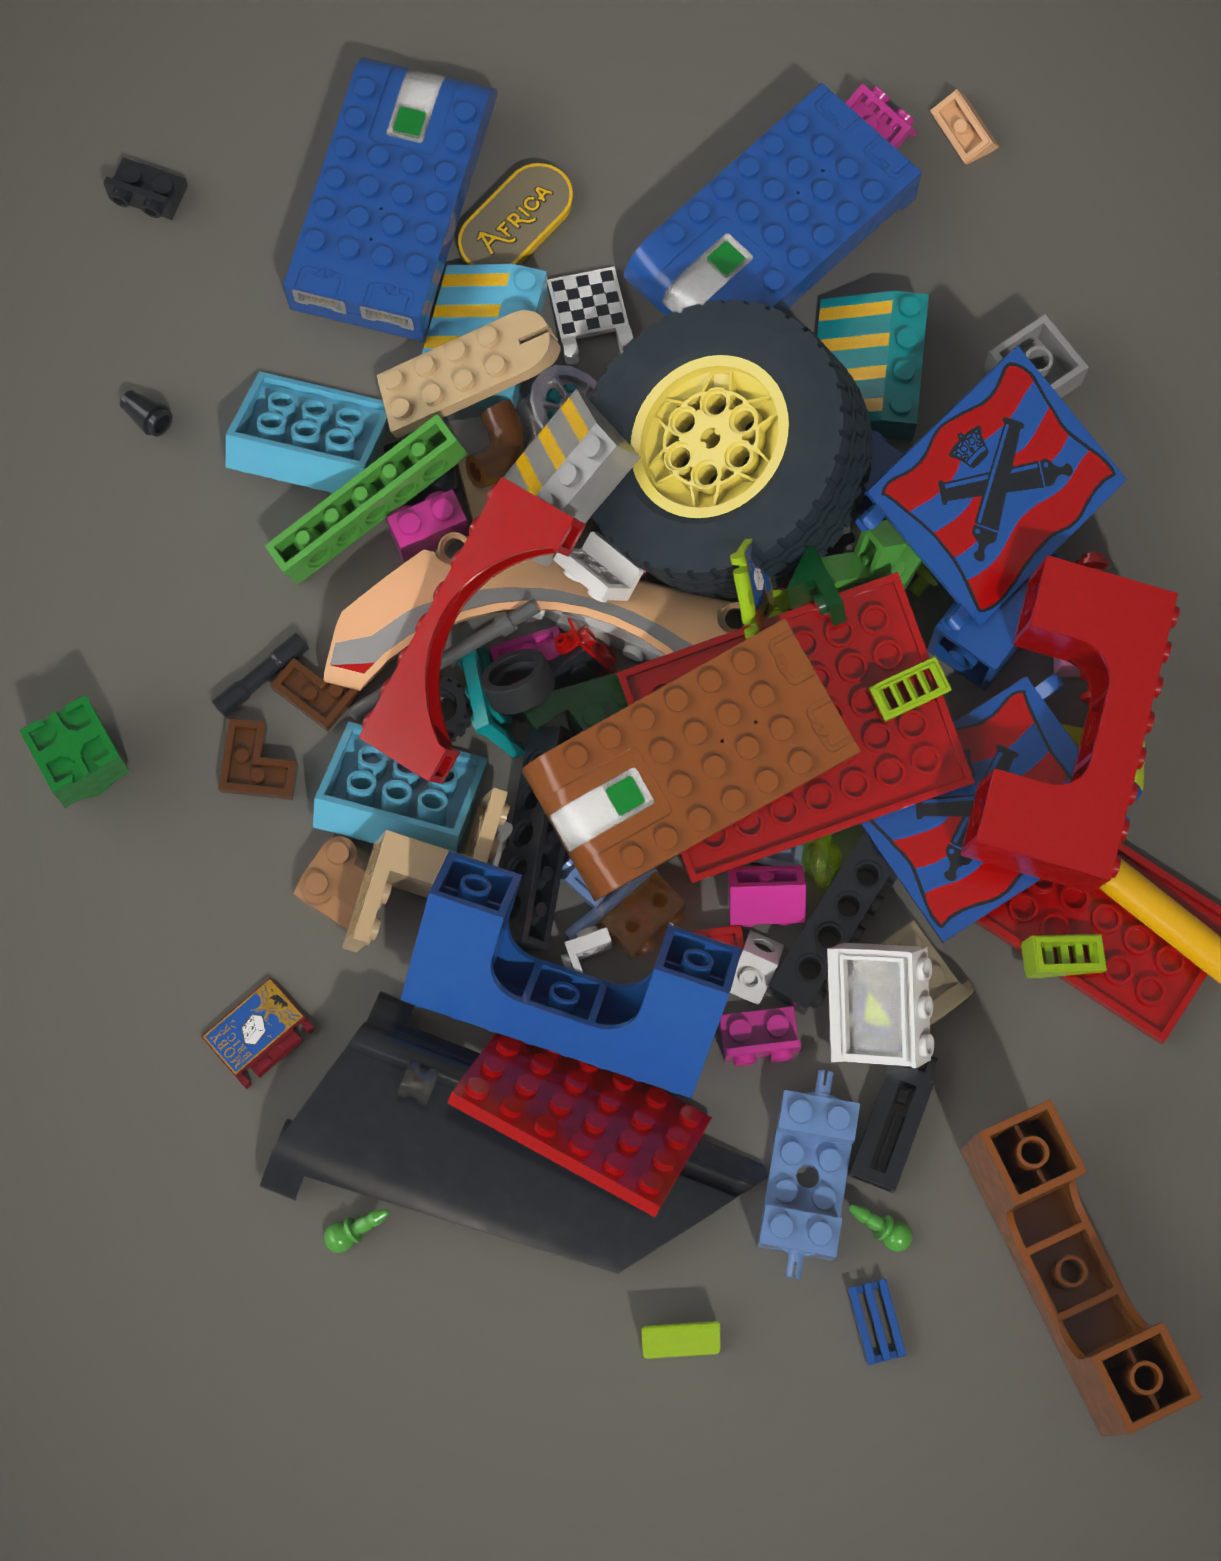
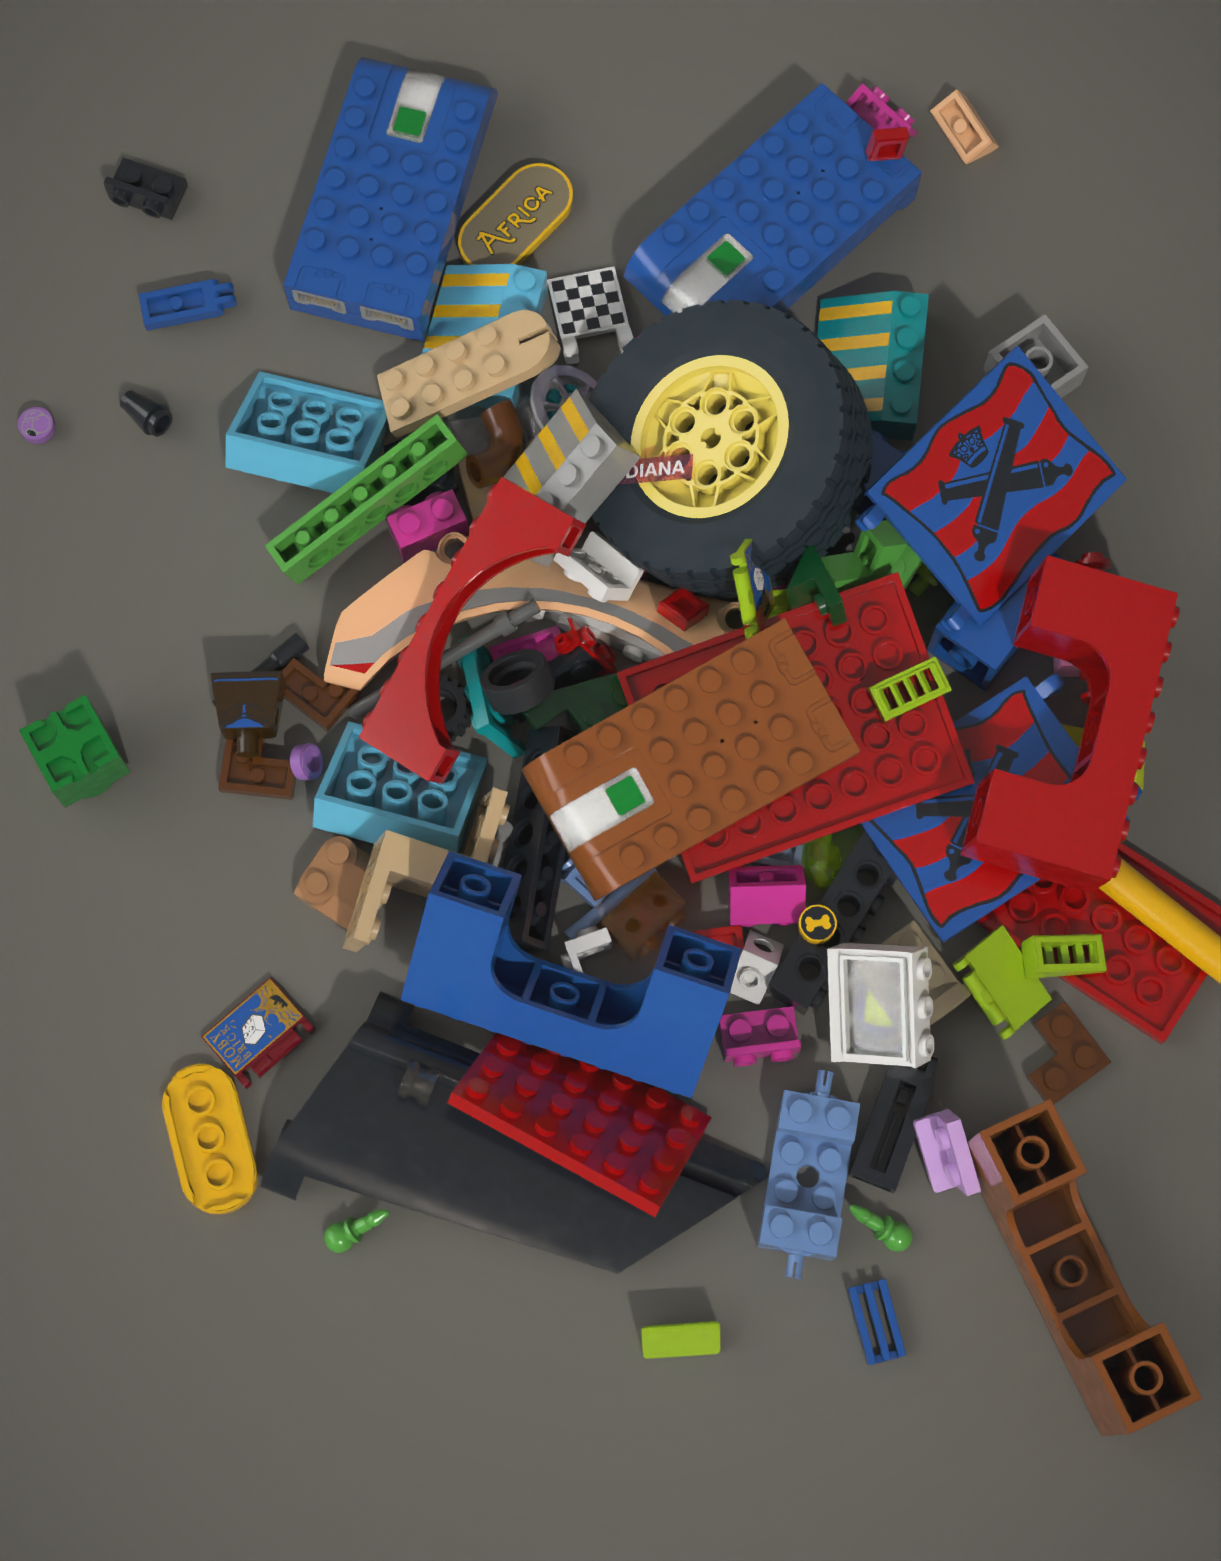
none -> medium lavender tile [18,407,56,444]
none -> blue hinge [138,279,237,331]
none -> yellow tile [162,1064,258,1215]
none -> dark brown torso [211,671,286,758]
none -> medium lavender tile [290,743,323,781]
none -> clear pink sticker [618,454,693,485]
none -> red tile [657,588,710,632]
none -> tile [798,905,837,944]
none -> red tile [865,127,909,161]
none -> lavender bracket [913,1109,981,1196]
none -> lime piece [952,925,1052,1040]
none -> reddish brown plate [1026,1002,1111,1105]

